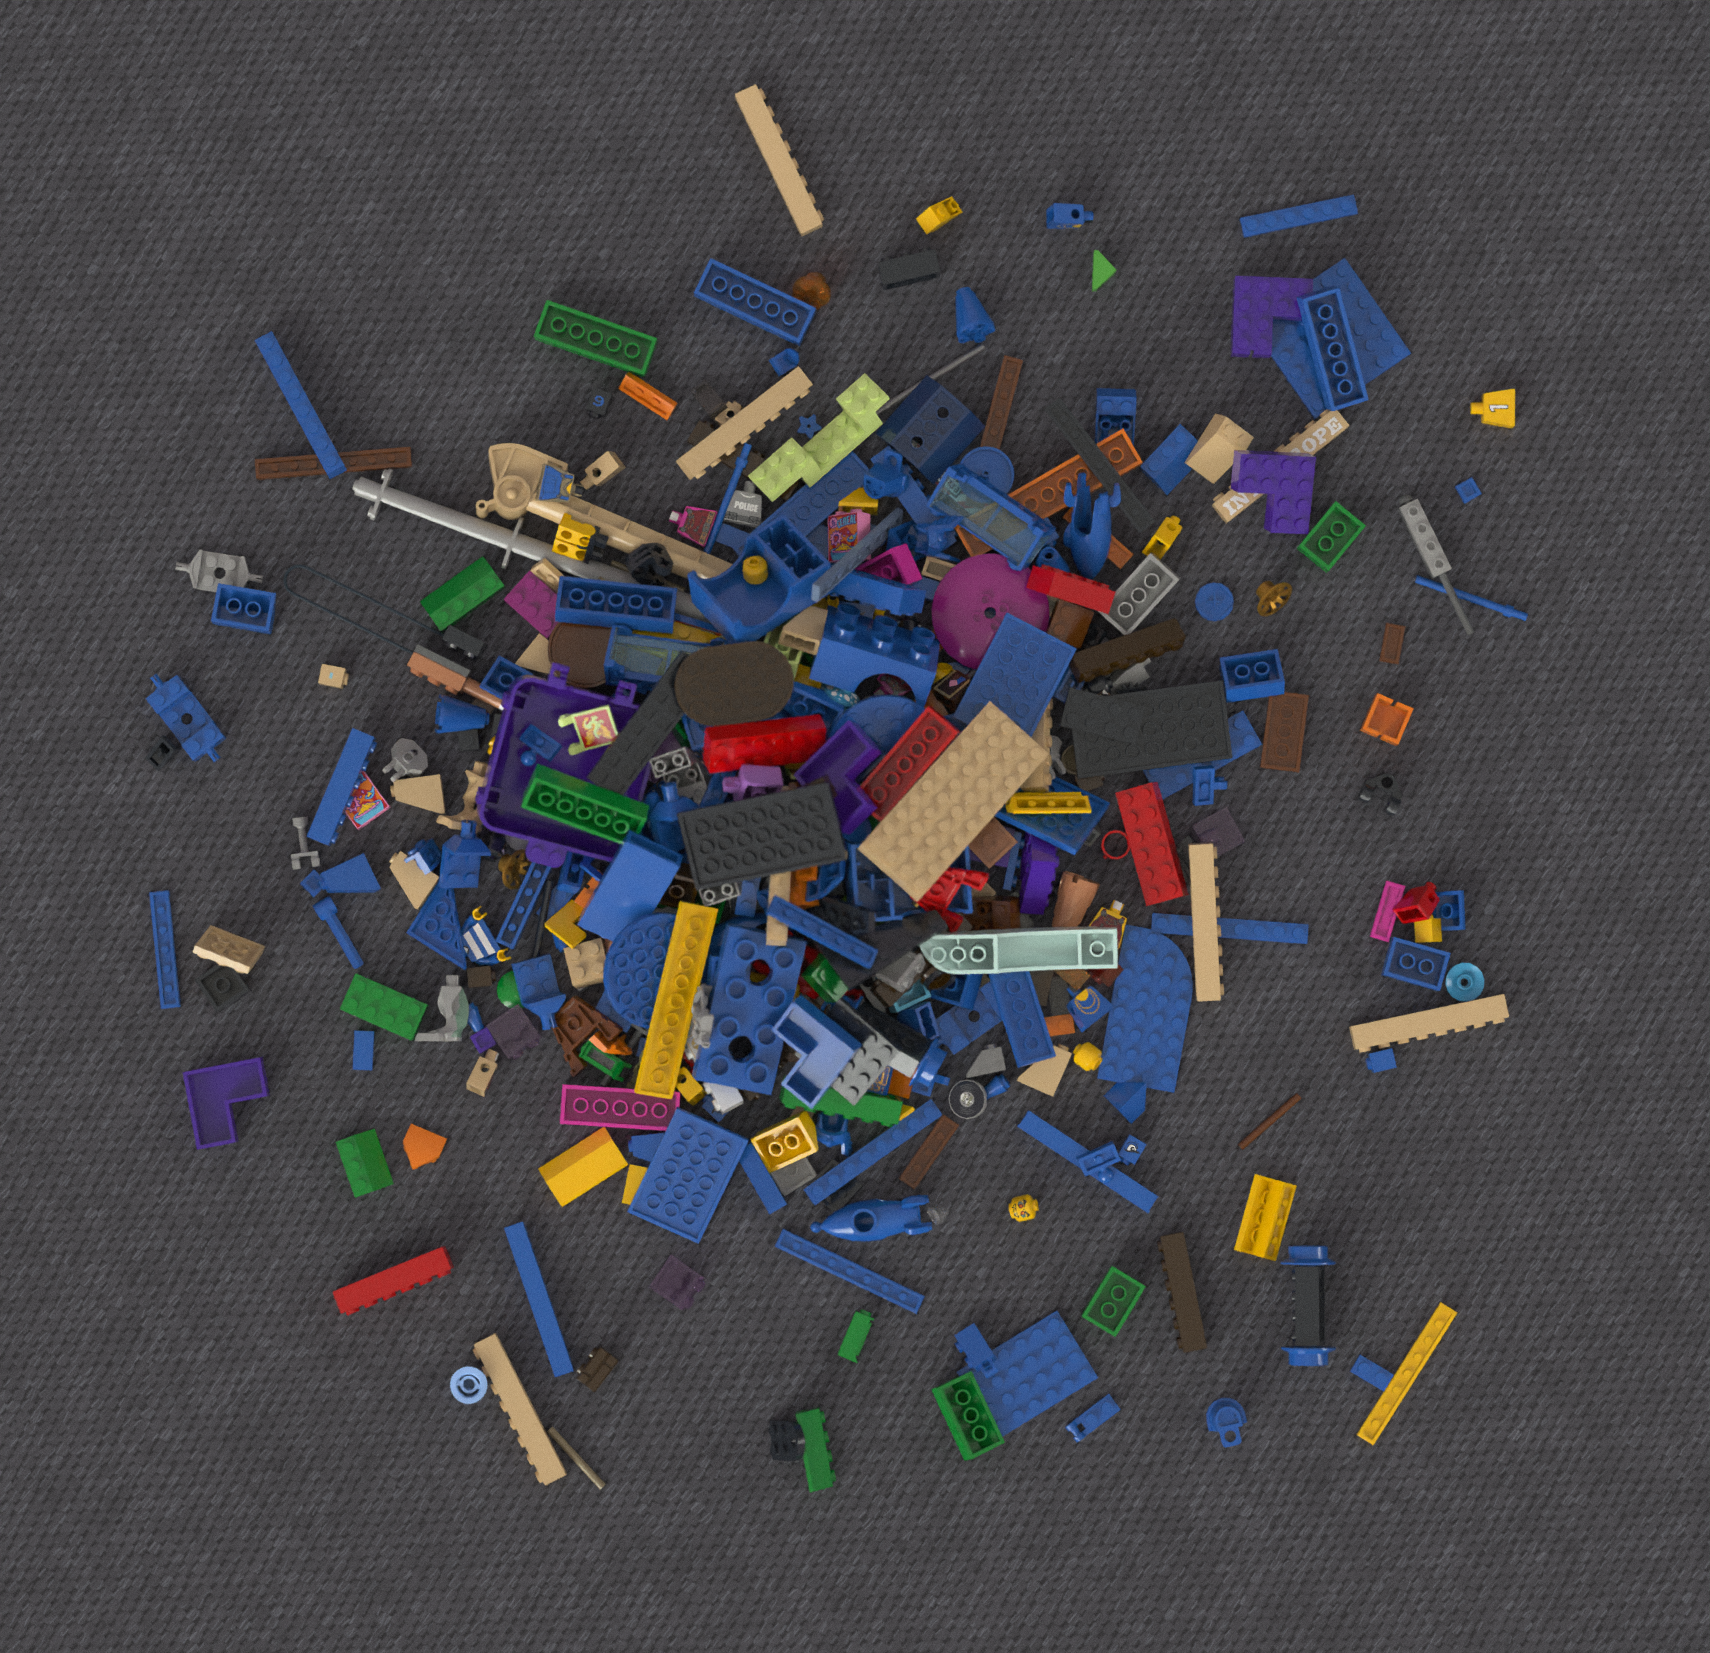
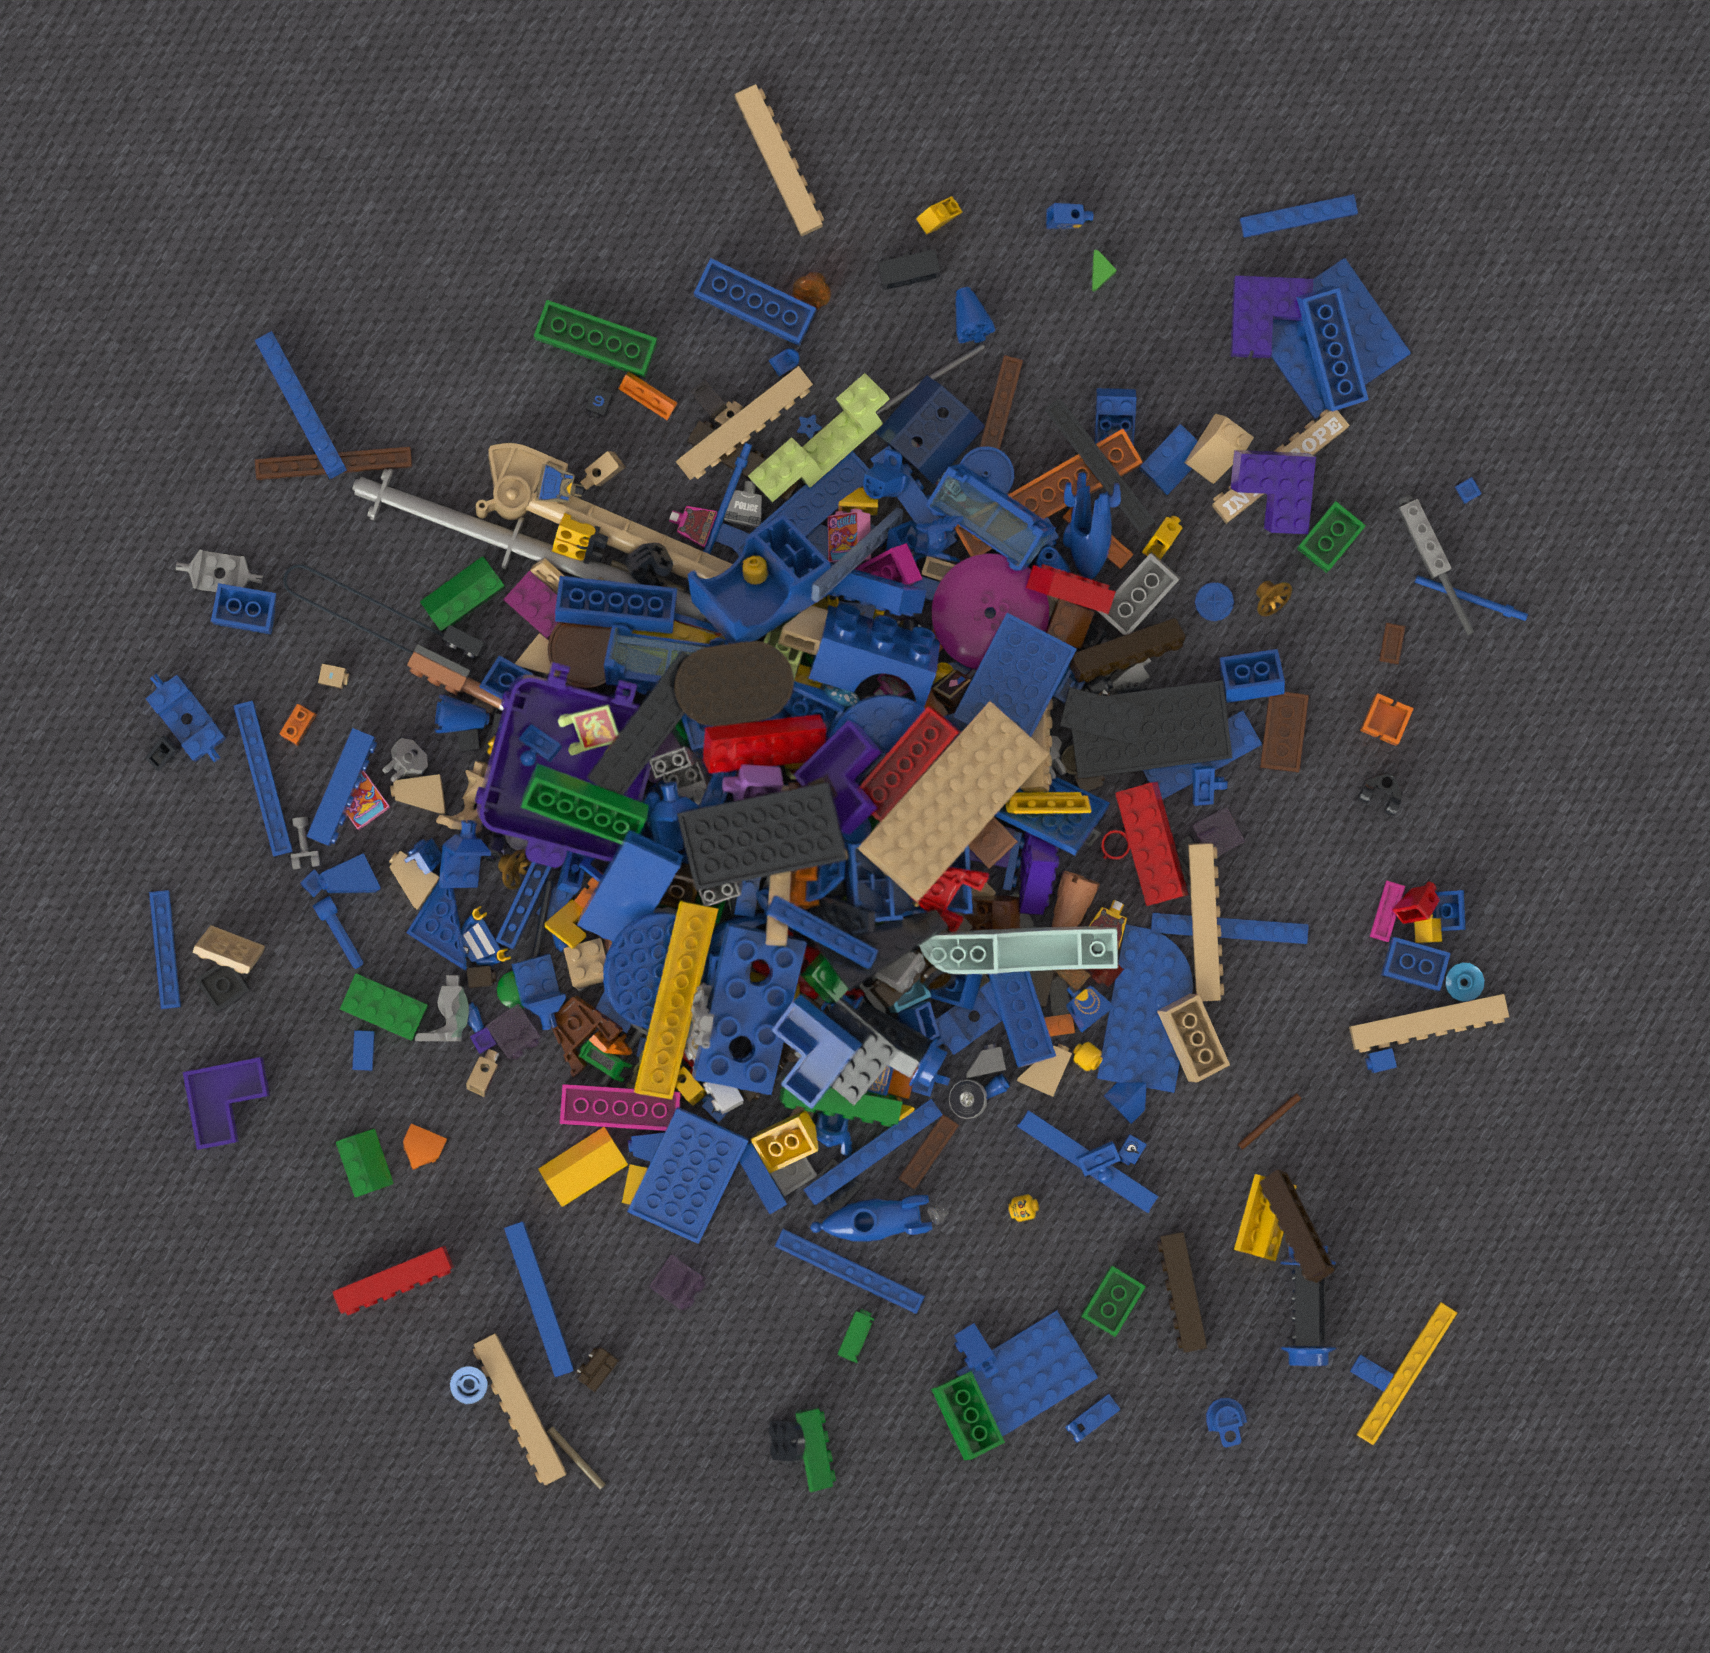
yellow torso [1470,389,1515,428] -> none
none -> blue plate [234,701,293,857]
none -> orange hips [279,704,317,746]
none -> tan brick [1157,994,1230,1082]
none -> dark brown brick [1260,1169,1335,1283]

